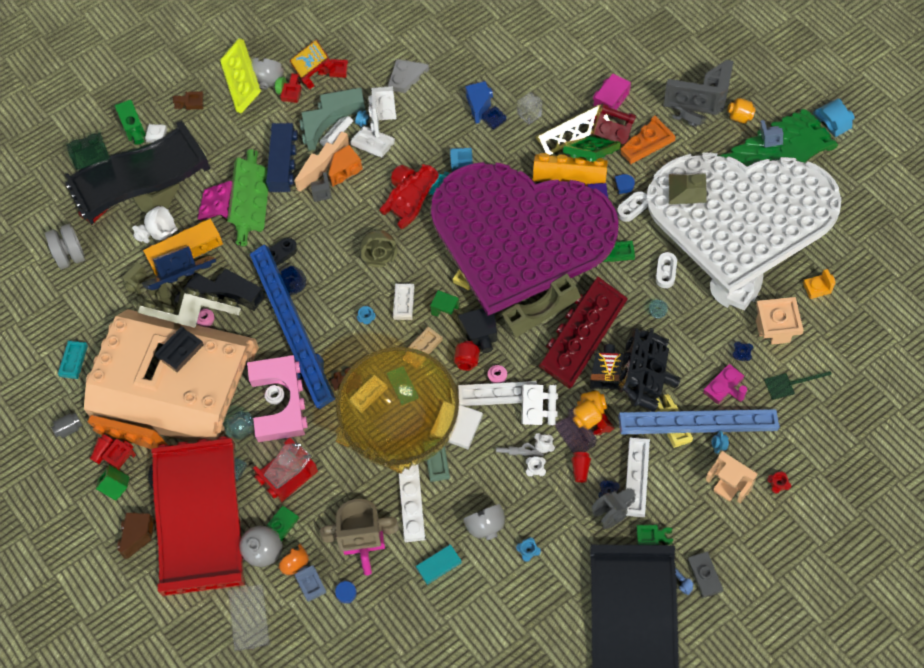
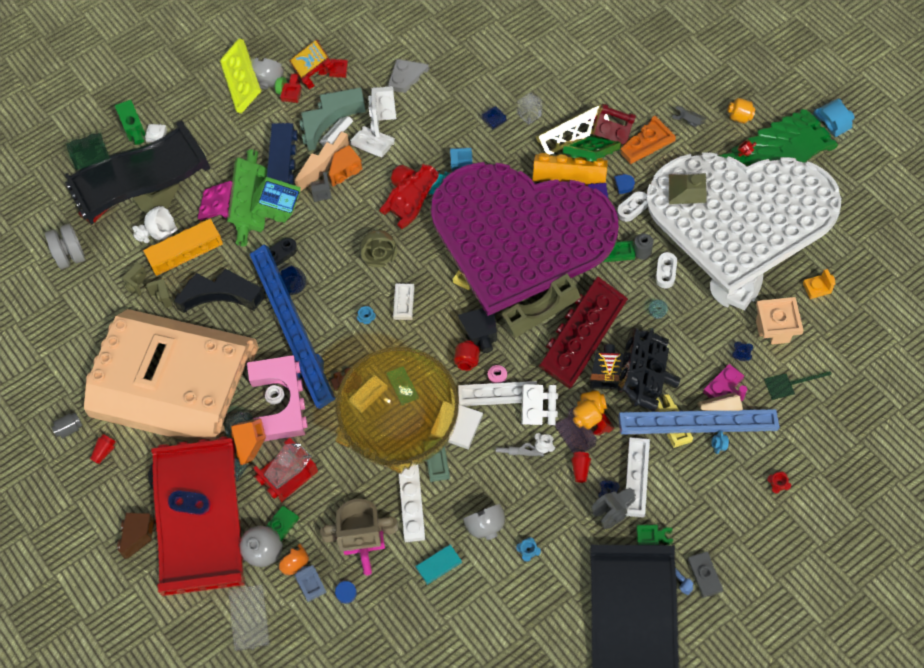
teal plate [58,340,88,379] -> none
orange wing [87,415,168,449] -> none
green panel [96,465,129,500] -> none
red bracket [101,439,136,470] -> none
bracket [136,287,241,328] -> none
dark blue bracket [142,245,216,290] -> none
black plate [155,326,204,373] -> none
reddish brown plate [173,91,204,110] -> none
bright pink plate [197,309,215,327] -> none
dark azure plate [355,110,369,127] -> none
tan plate [403,327,443,366] -> none
green panel [430,290,460,317] -> none
blue slope [465,81,493,124] -> none
white plate [526,457,546,477] -> none
dark pink brick [593,74,631,117] -> none
dark grey bracket [664,60,734,115] -> none
light nougat panel [705,451,758,503] -> none
sand blue panel [760,120,783,148] -> none
none -> clear blue plate [168,491,210,515]
none -> orange slope [231,418,266,465]
none -> slope [251,177,301,223]
none -> dark grey brick [634,234,653,260]
none -> tan slope [697,393,743,411]
none -> red plate [737,140,756,157]

